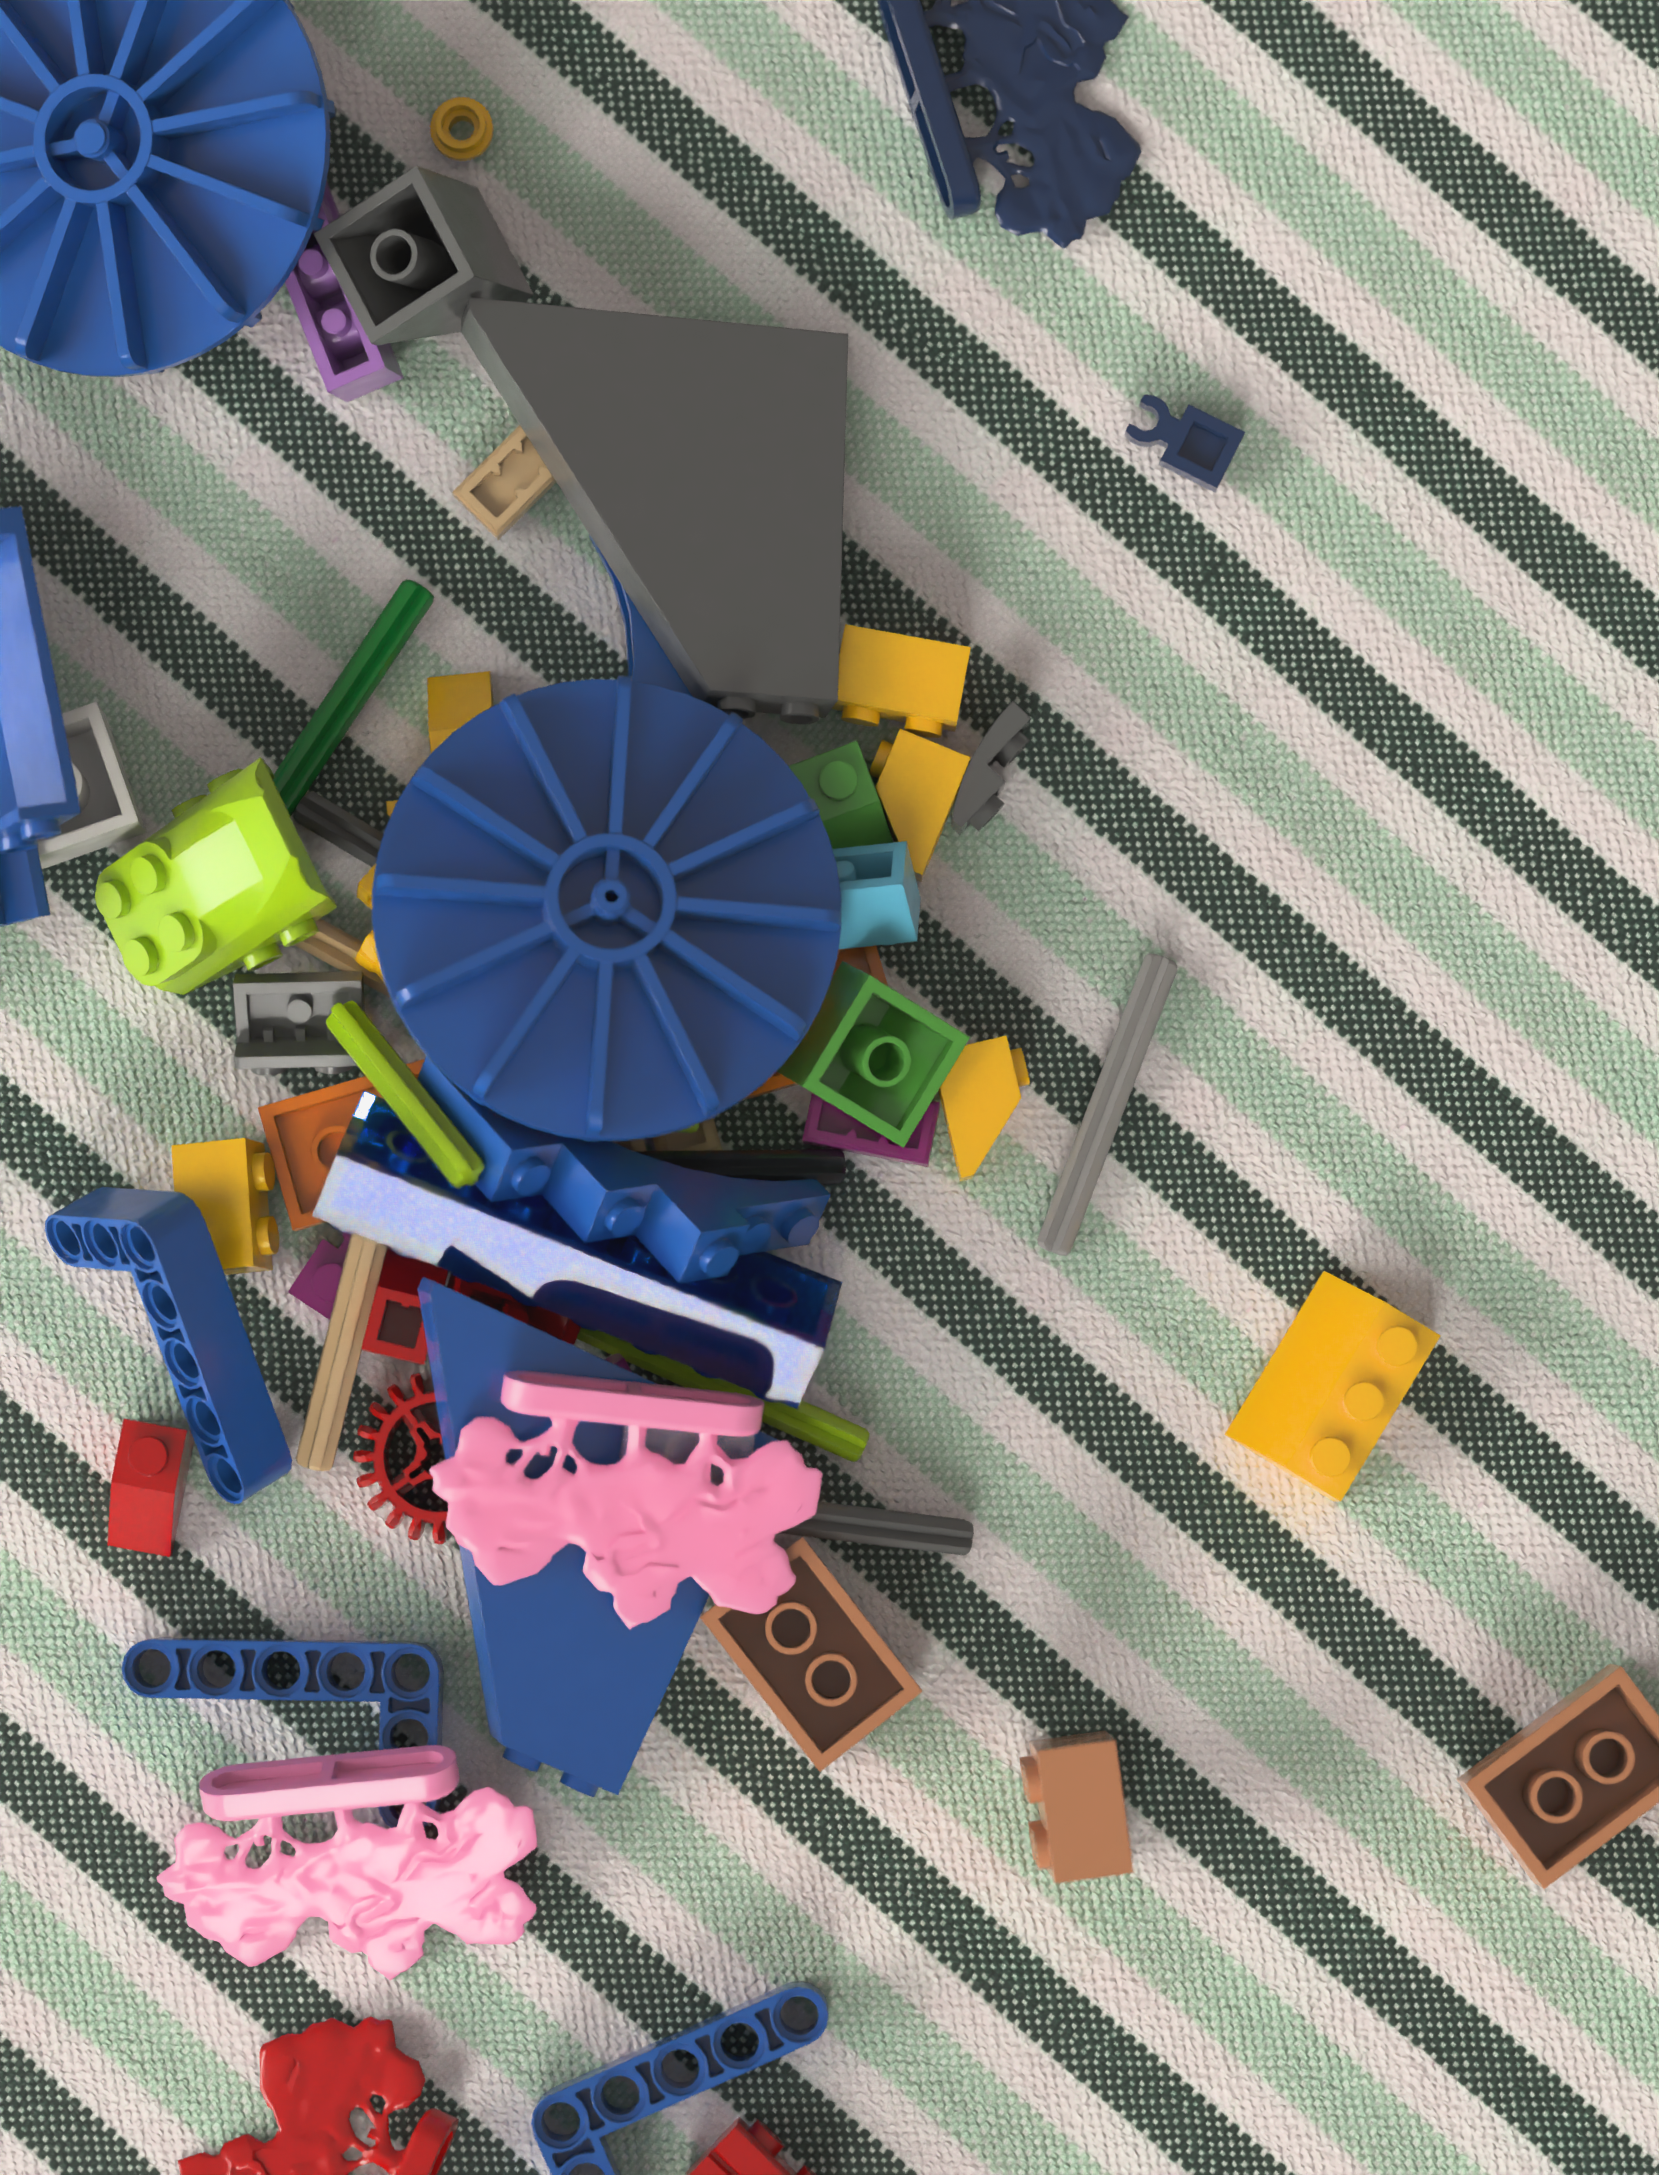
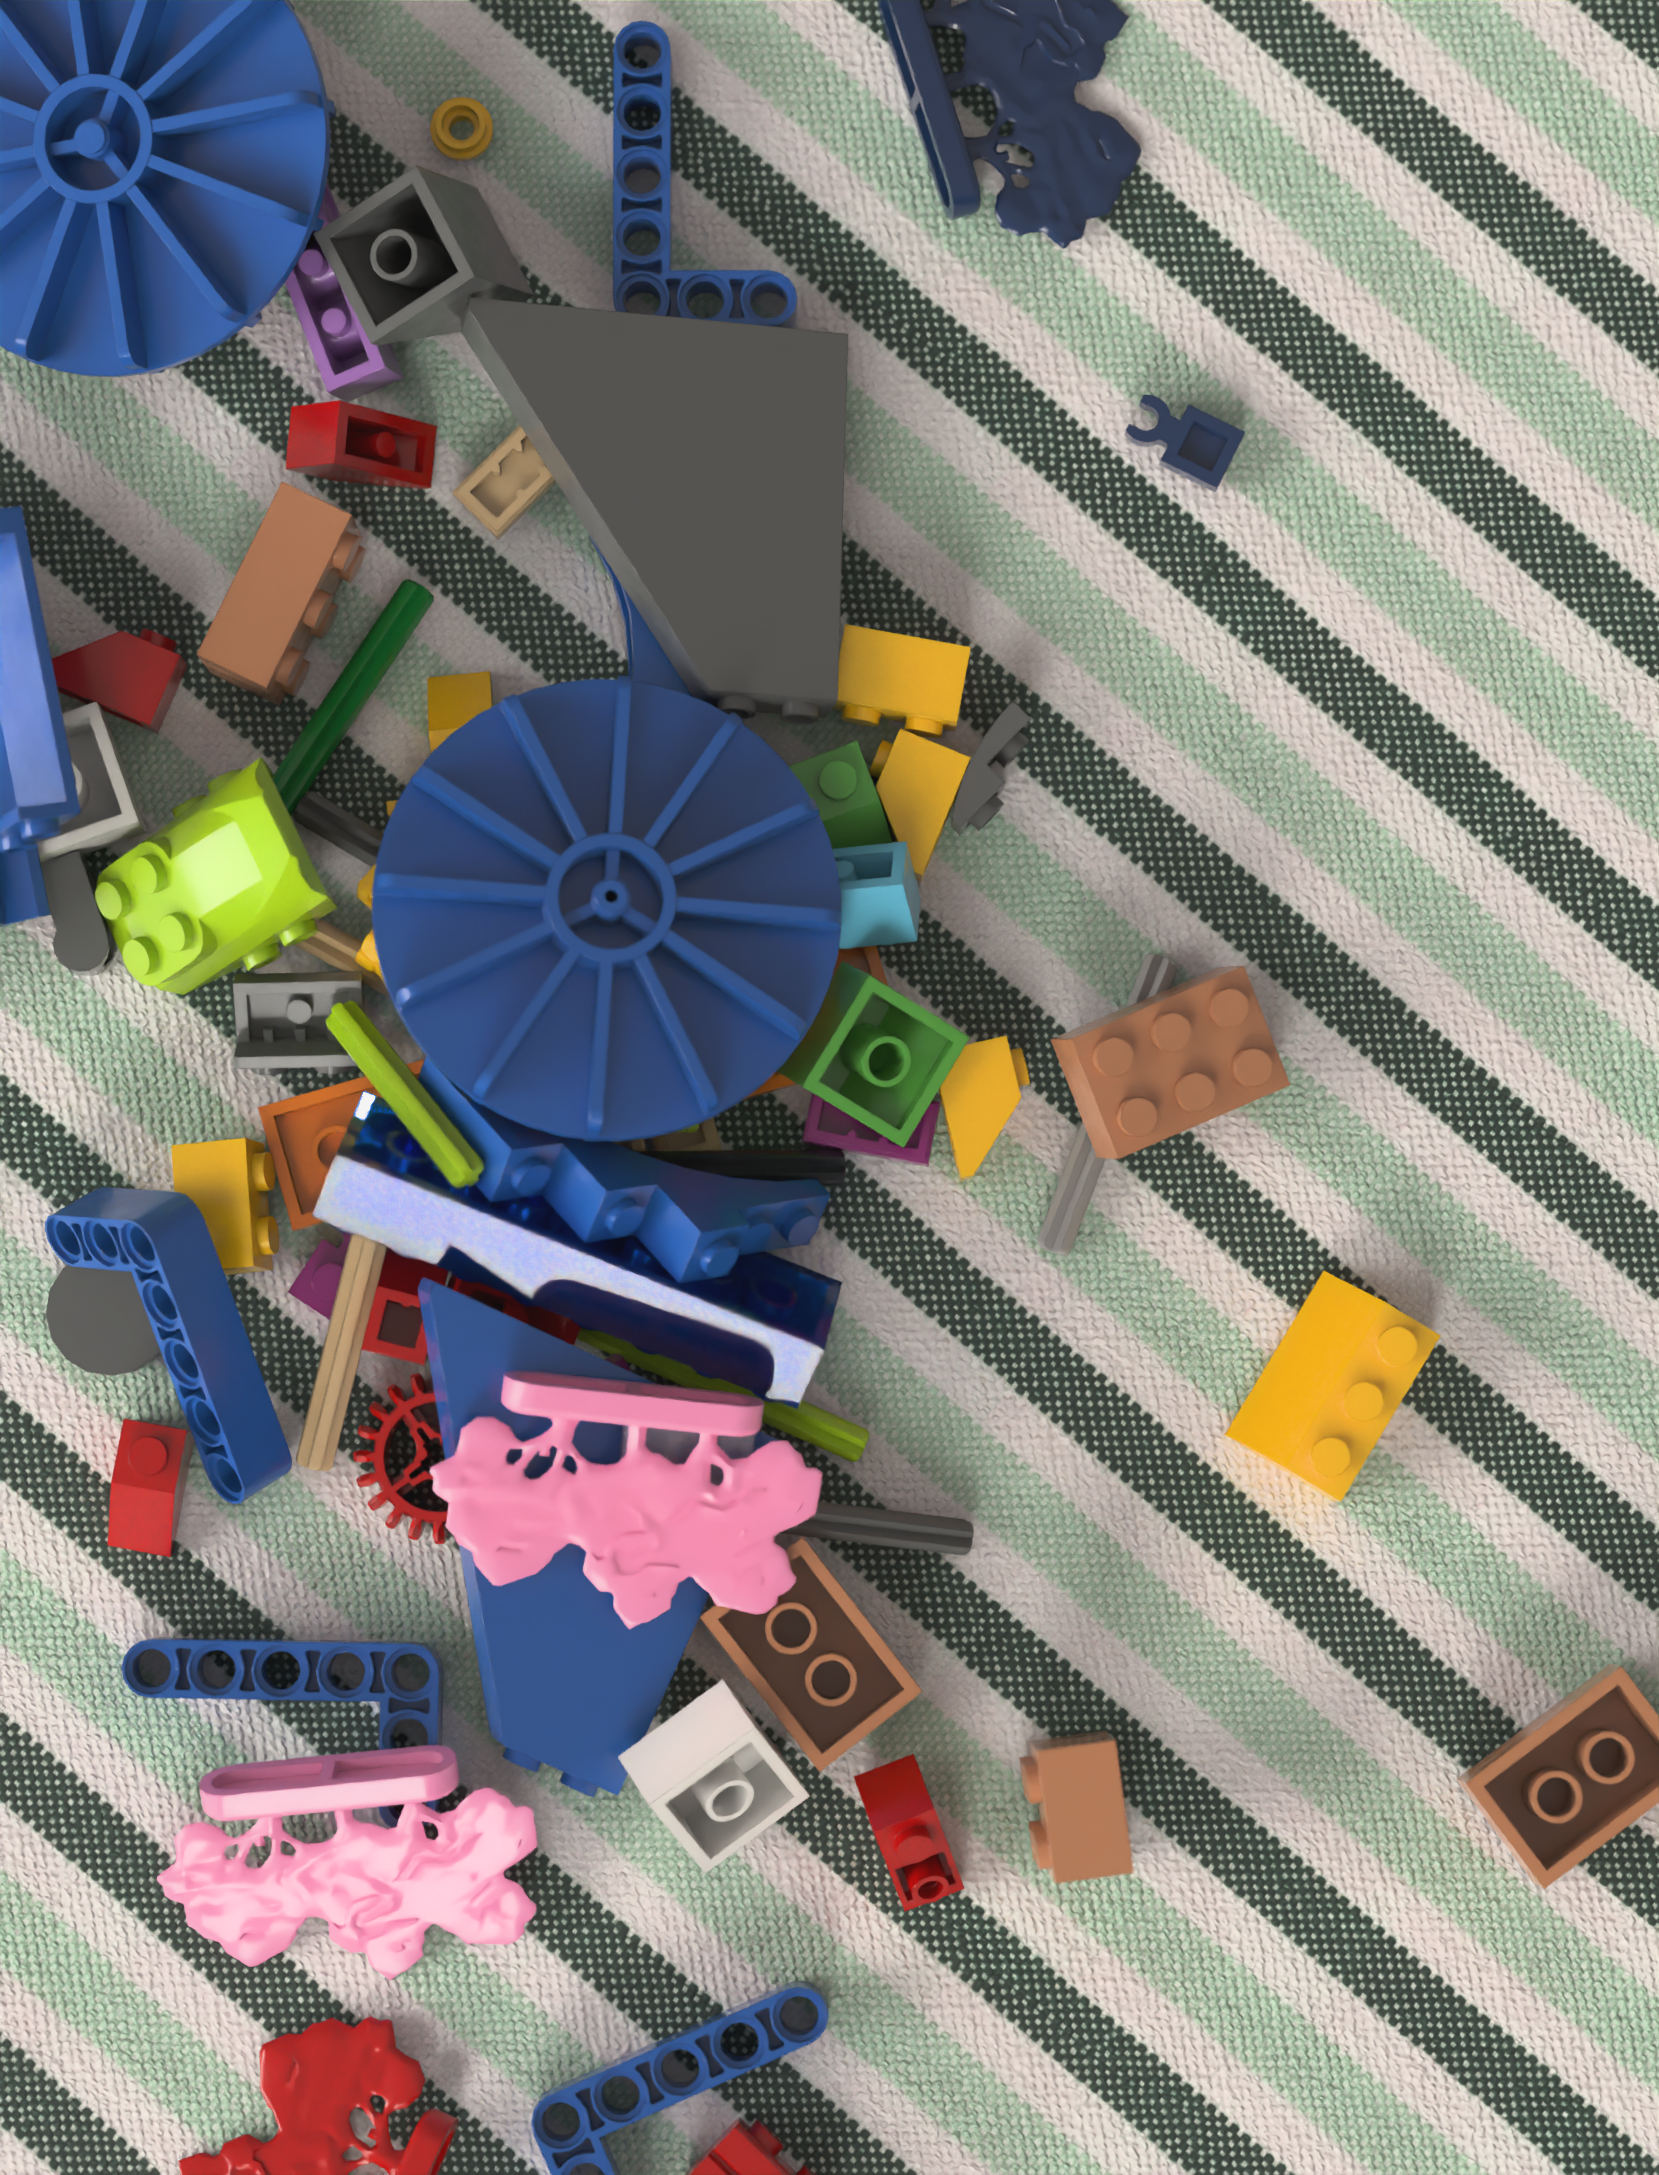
none -> dark grey leg [41,850,116,977]
none -> dark grey tile [46,1265,161,1376]
none -> red slope [51,628,188,734]
none -> nougat brick [197,482,366,707]
none -> red slope [285,400,437,489]
none -> blue beam [613,21,798,328]
none -> white brick [618,1679,810,1874]
none -> red slope [854,1754,965,1911]
none -> nougat brick [1050,966,1290,1159]

